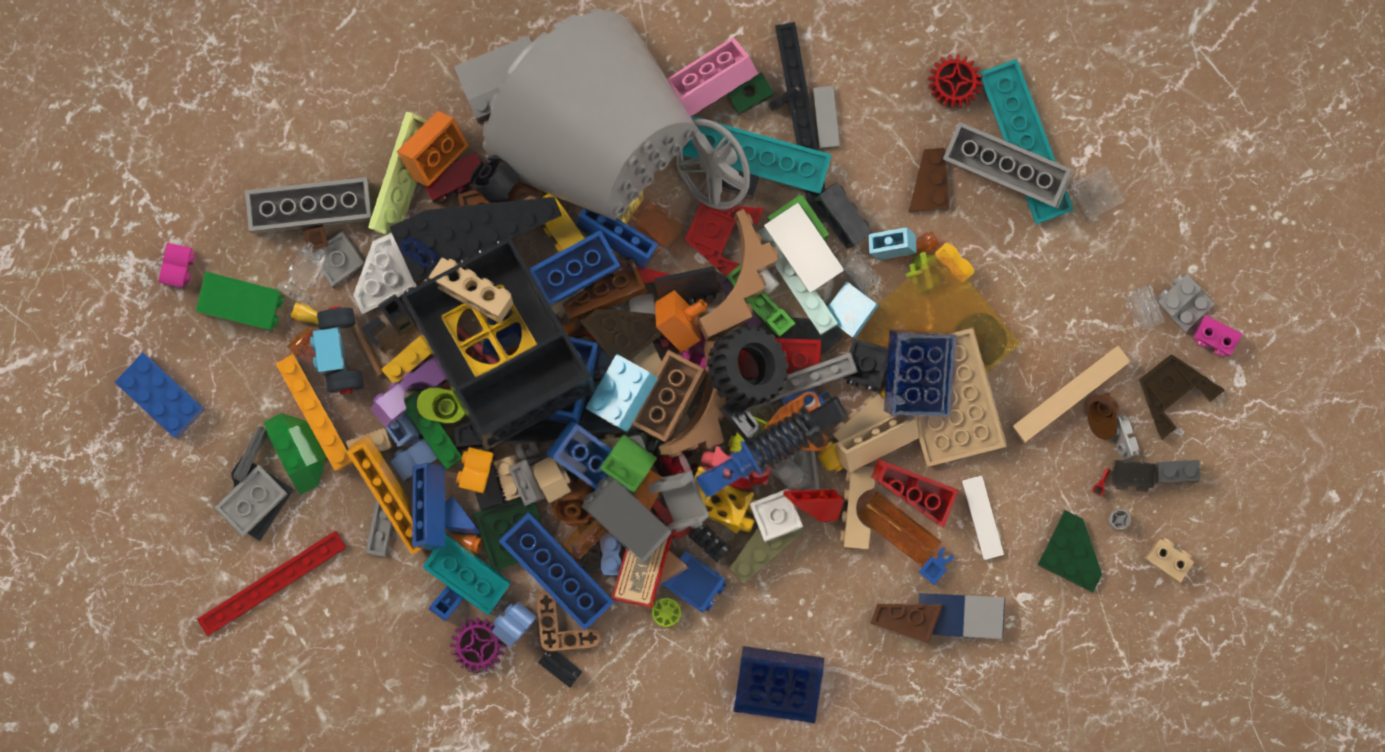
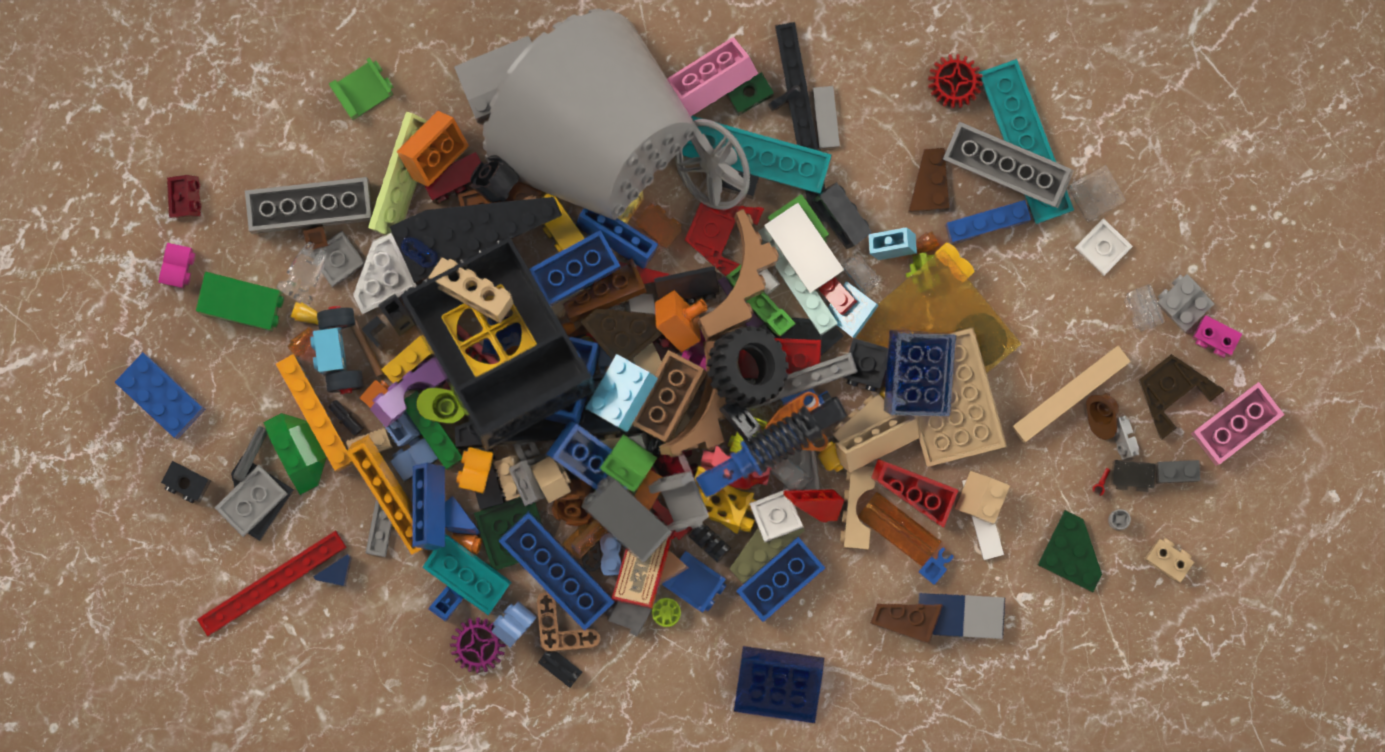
none -> black brick [161,461,211,503]
none -> dark red bracket [167,175,202,219]
none -> dark blue slope [313,554,352,586]
none -> black axle [328,400,364,437]
none -> bright green panel [329,58,394,121]
none -> orange brick [360,379,390,408]
none -> flat silver hips [607,600,657,637]
none -> blue brick [736,537,825,622]
none -> plate [818,277,857,315]
none -> blue arch [945,200,1031,245]
none -> tan slope [955,471,1010,525]
none -> white tile [1075,218,1133,276]
none -> bright pink brick [1191,382,1284,466]

